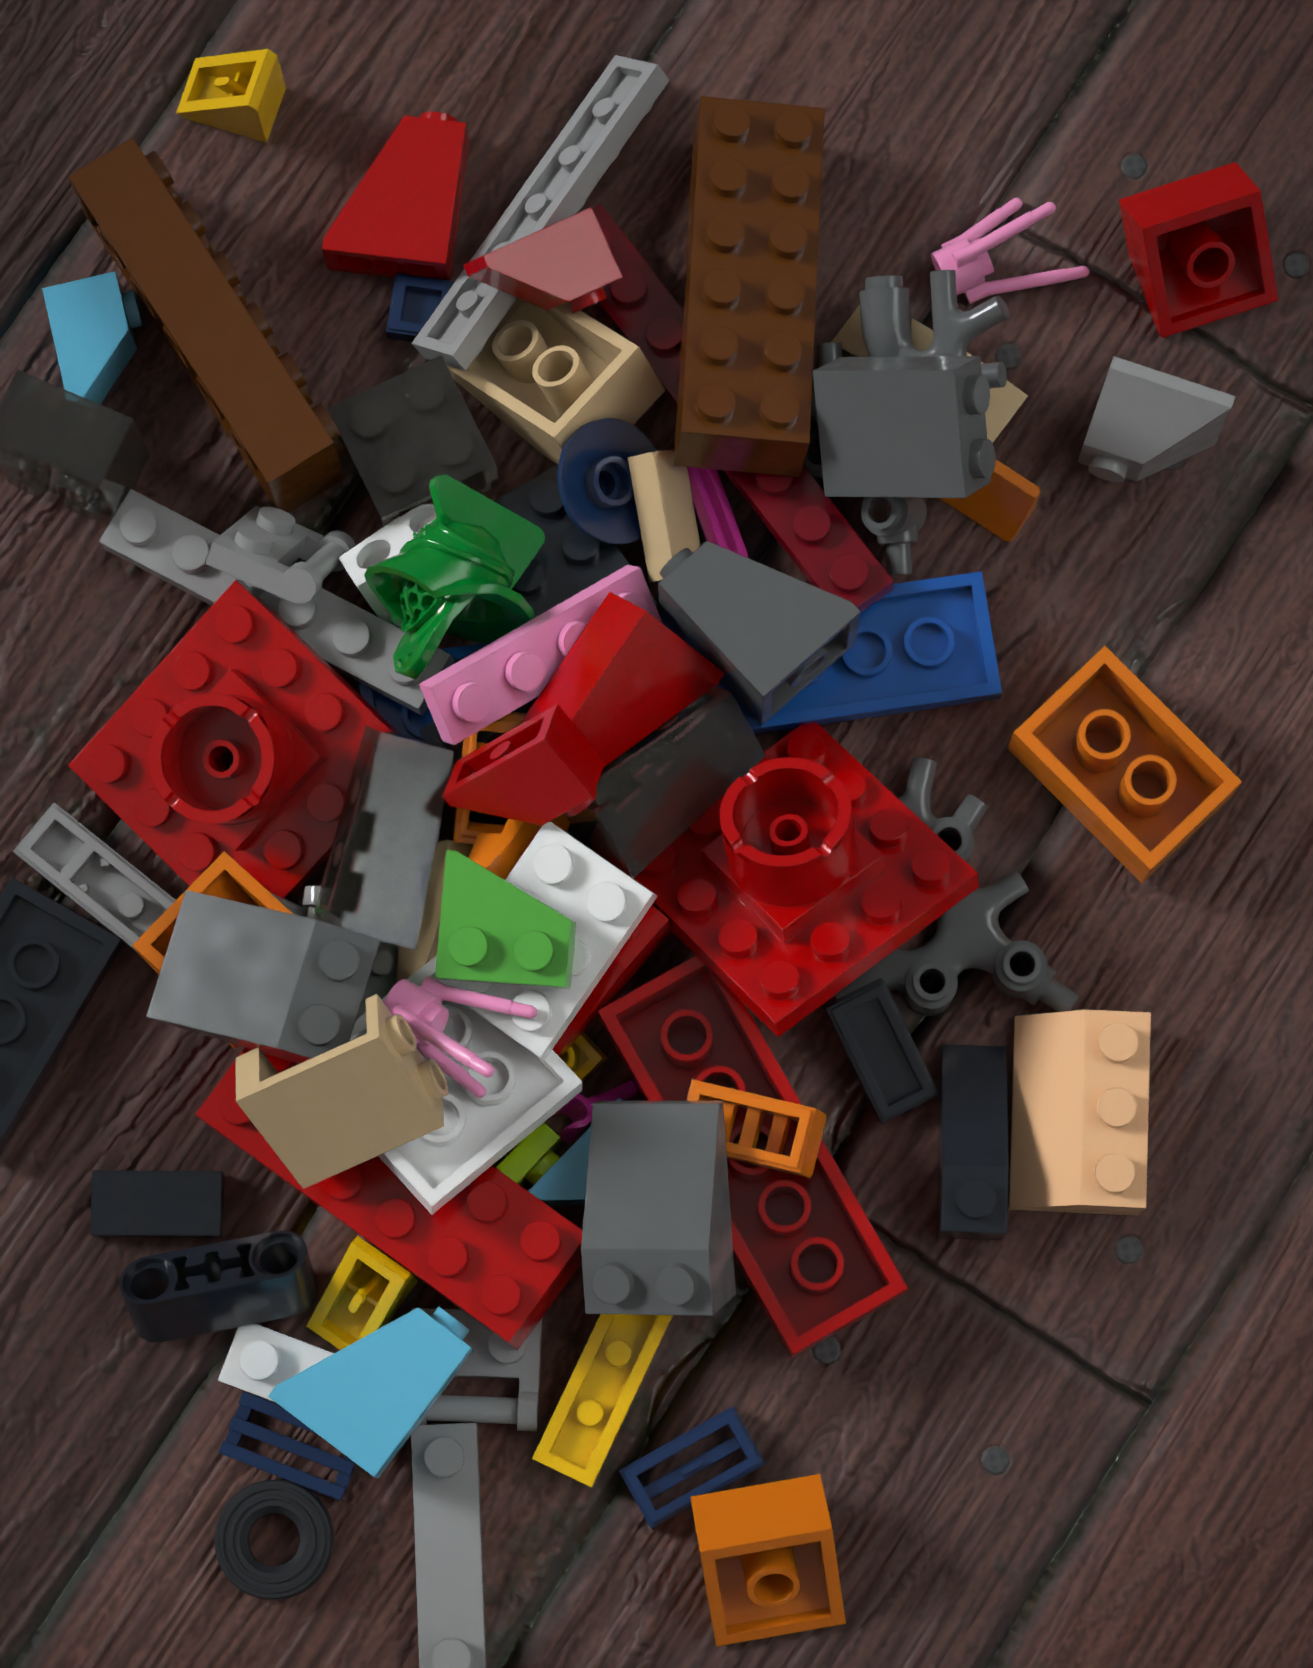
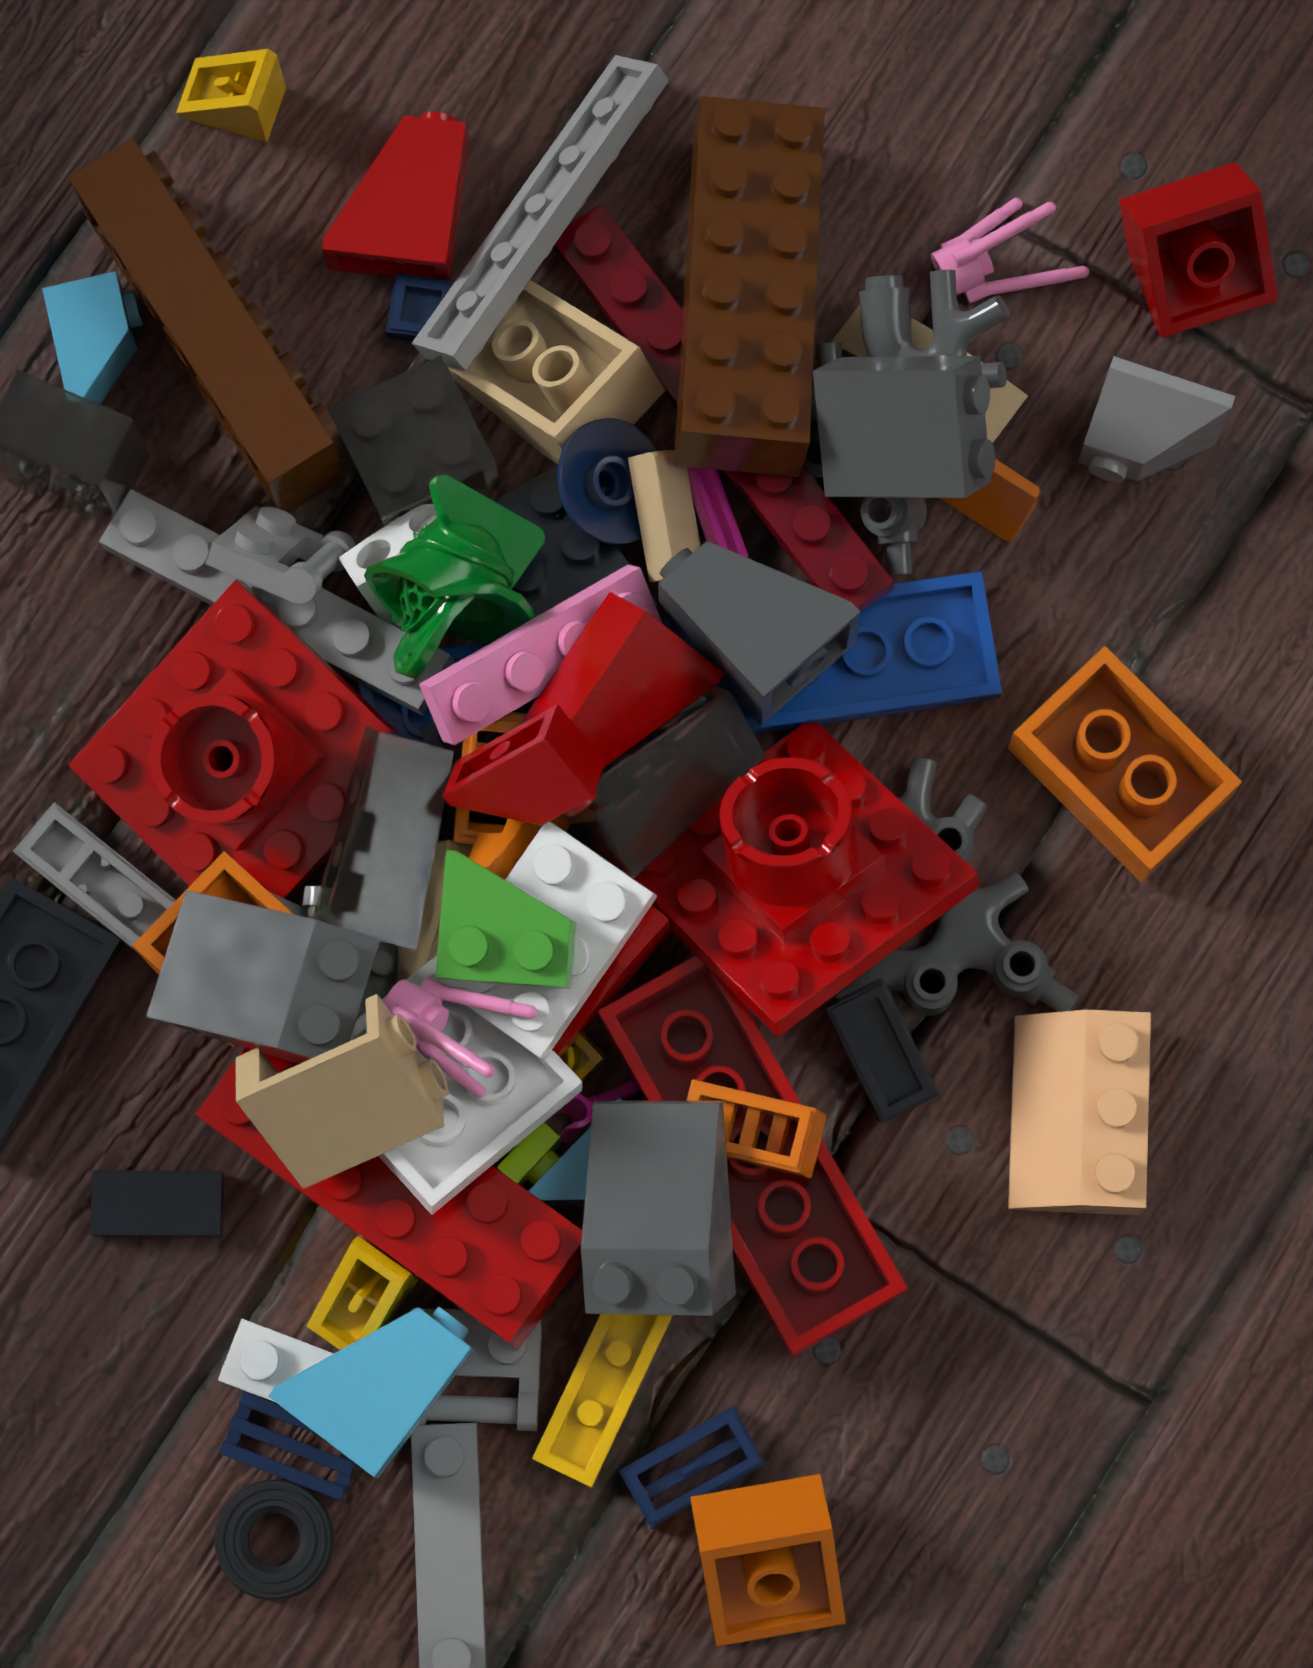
black beam [119,1230,319,1342] -> none
slope [463,207,622,313] -> none
black slope [936,1044,1008,1241] -> none

